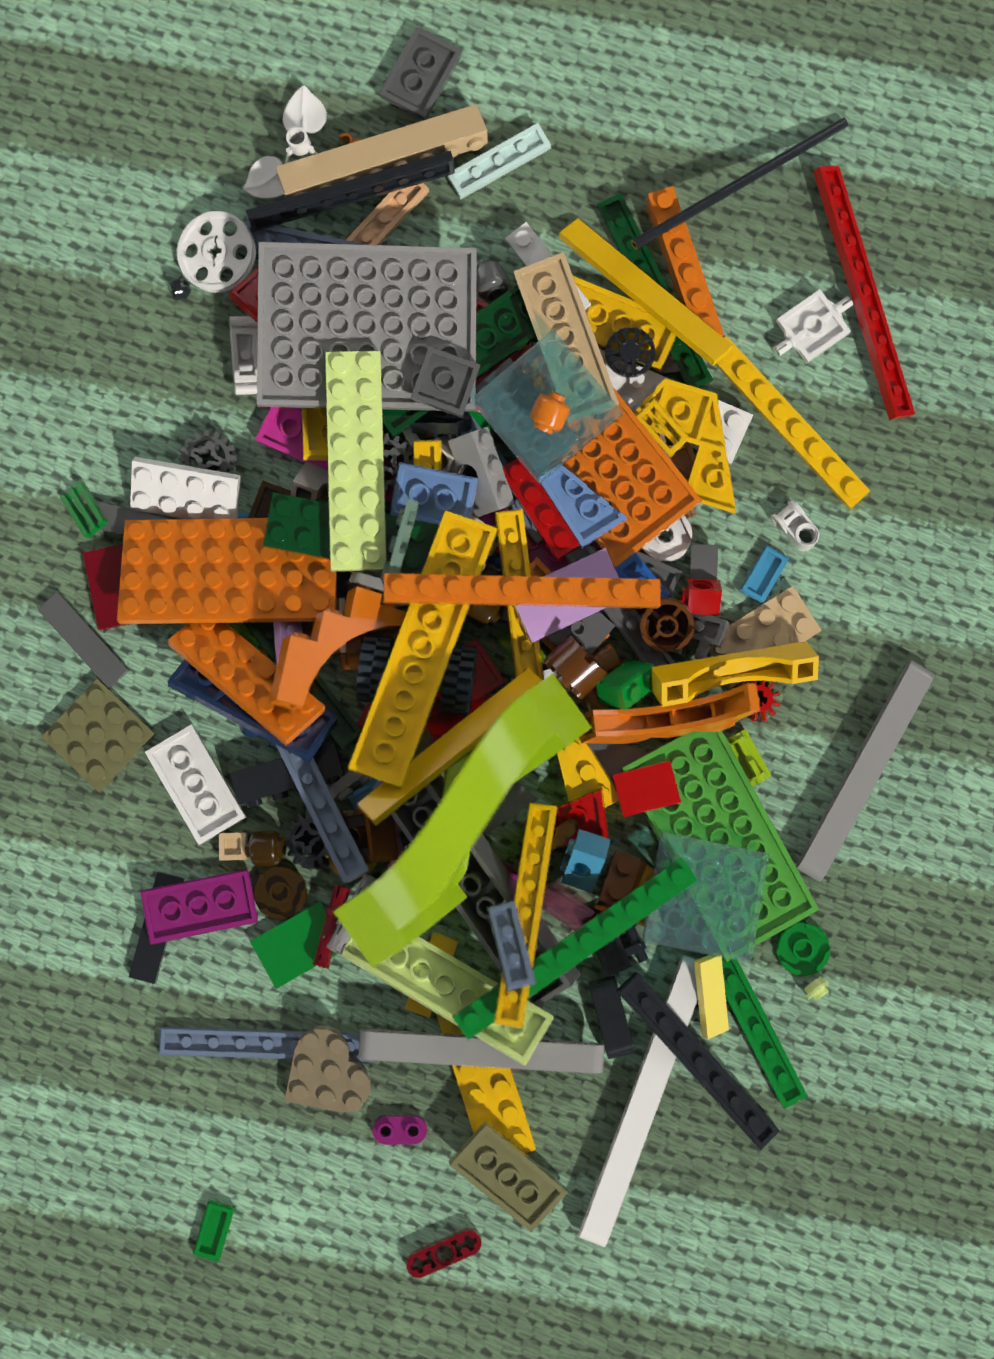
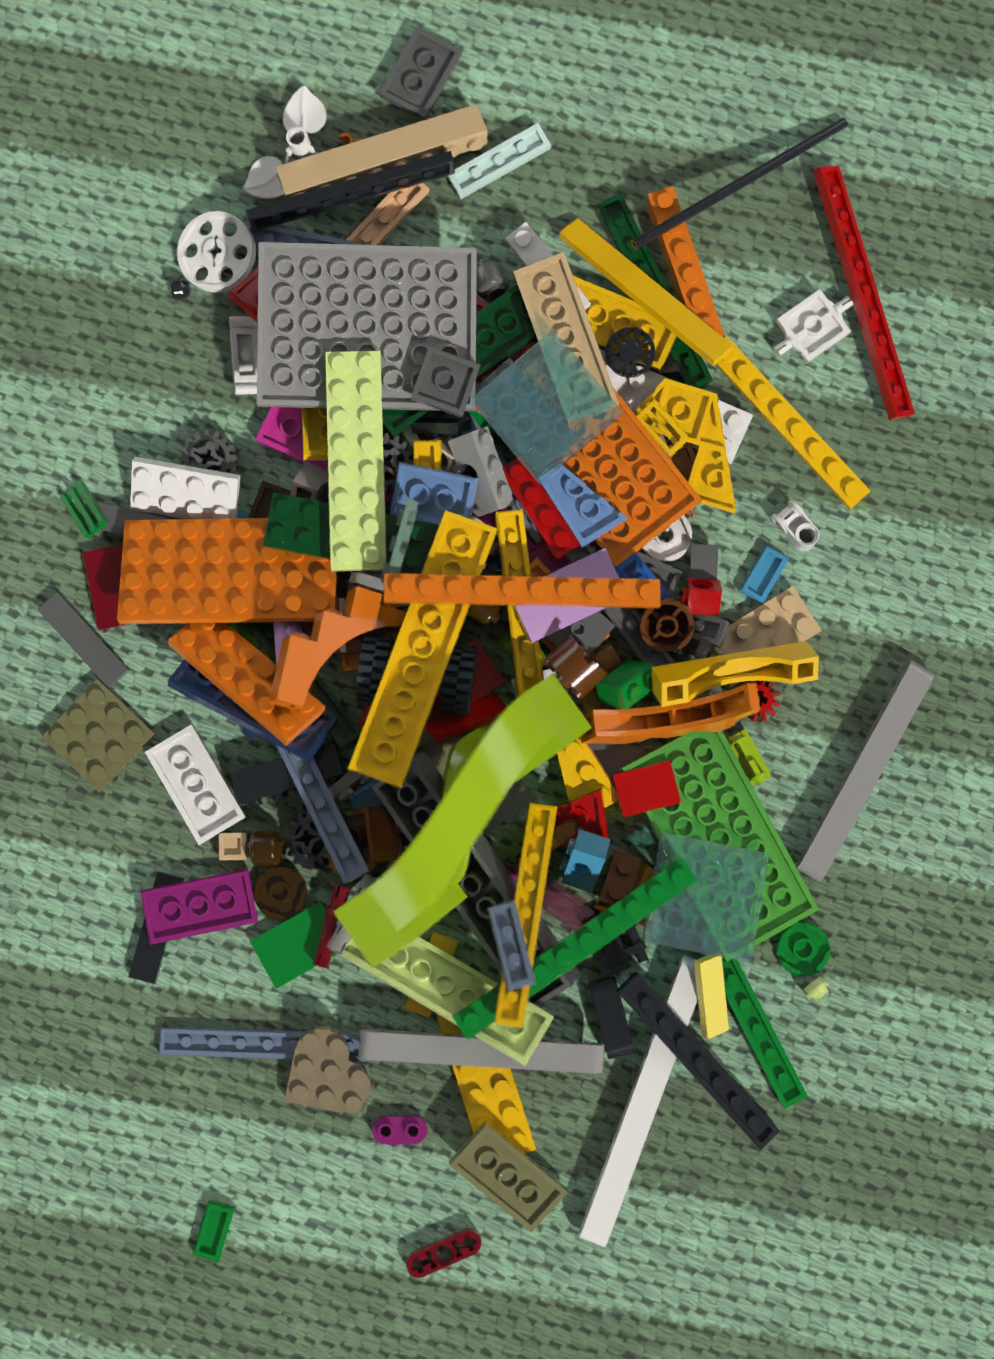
yellow tile [357,668,543,825] -> none
orange head [530,391,570,434] -> none

